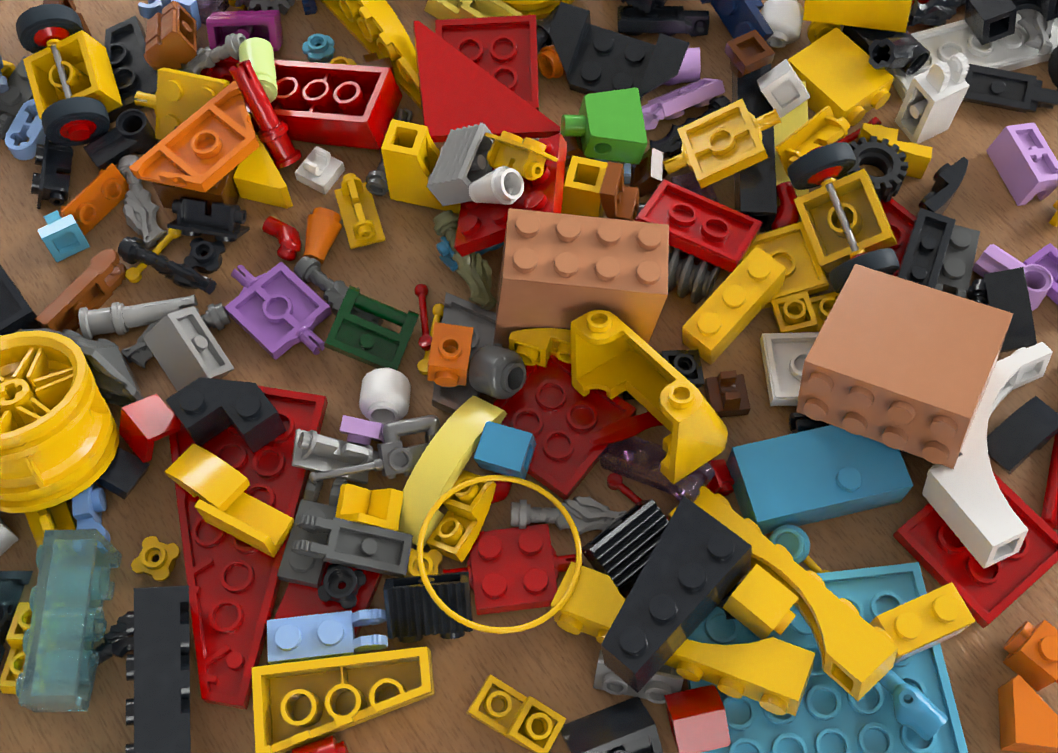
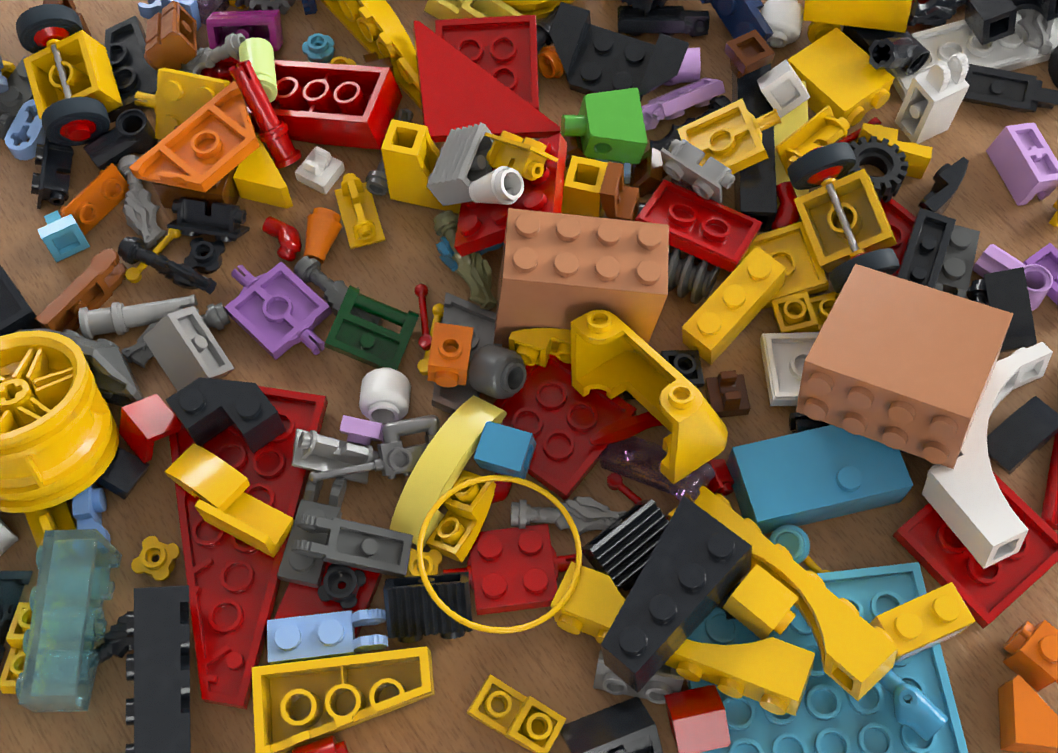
yellow panel [335,483,403,531] -> none
none -> light grey hinge [660,139,735,204]

